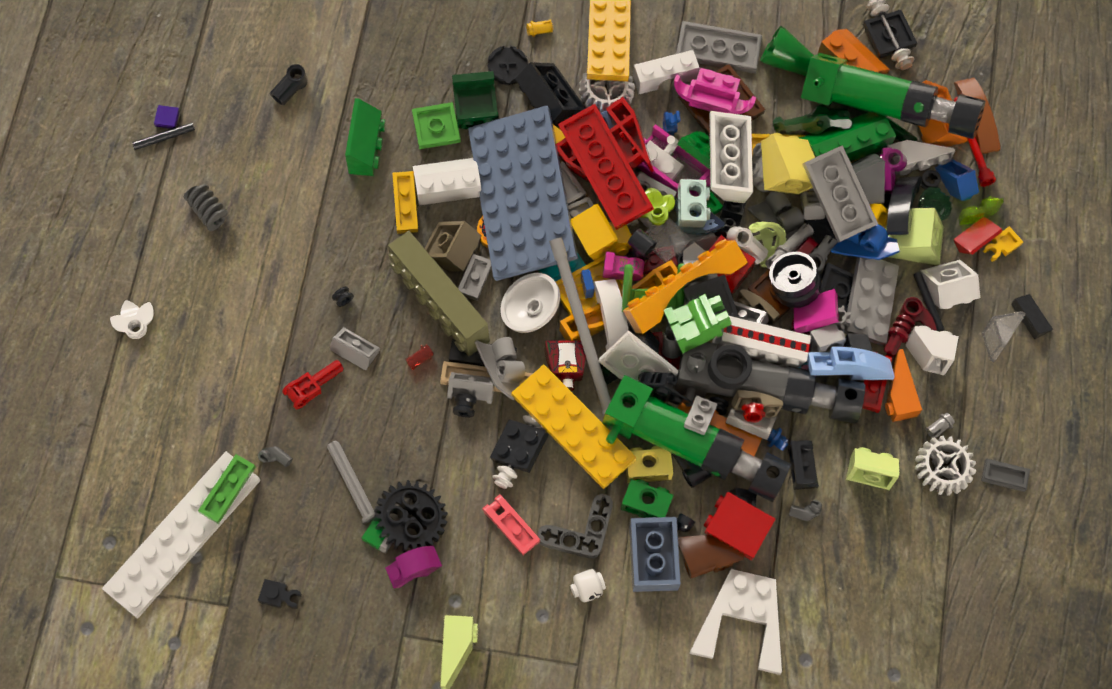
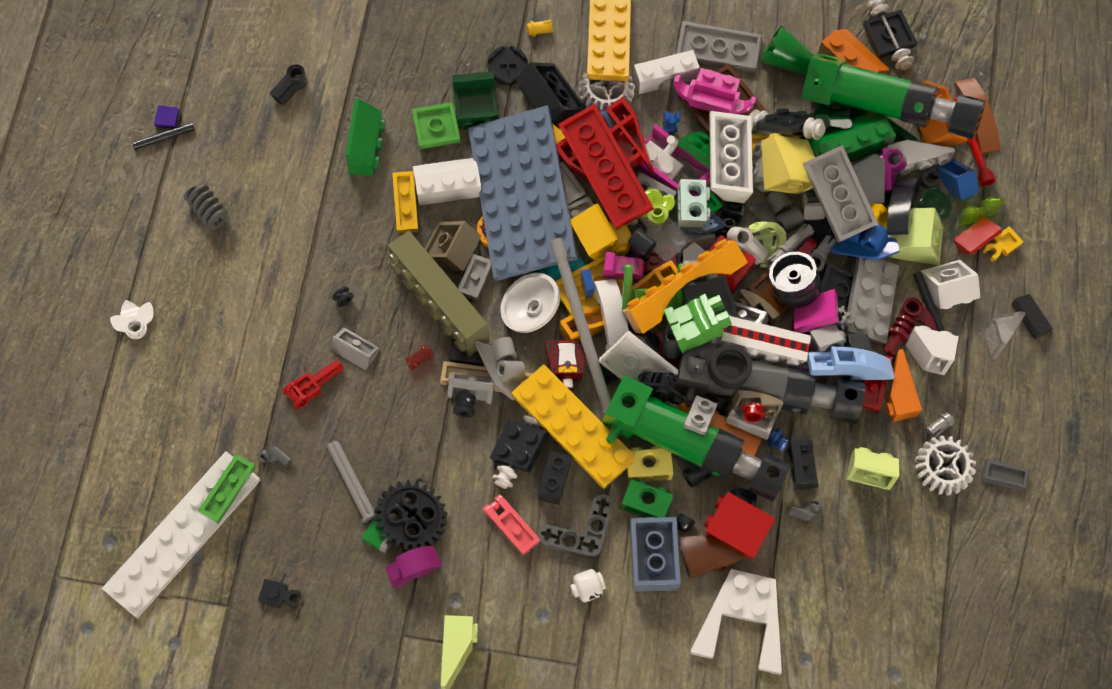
none -> black brick [538,450,572,505]
none -> black plate [749,108,825,140]

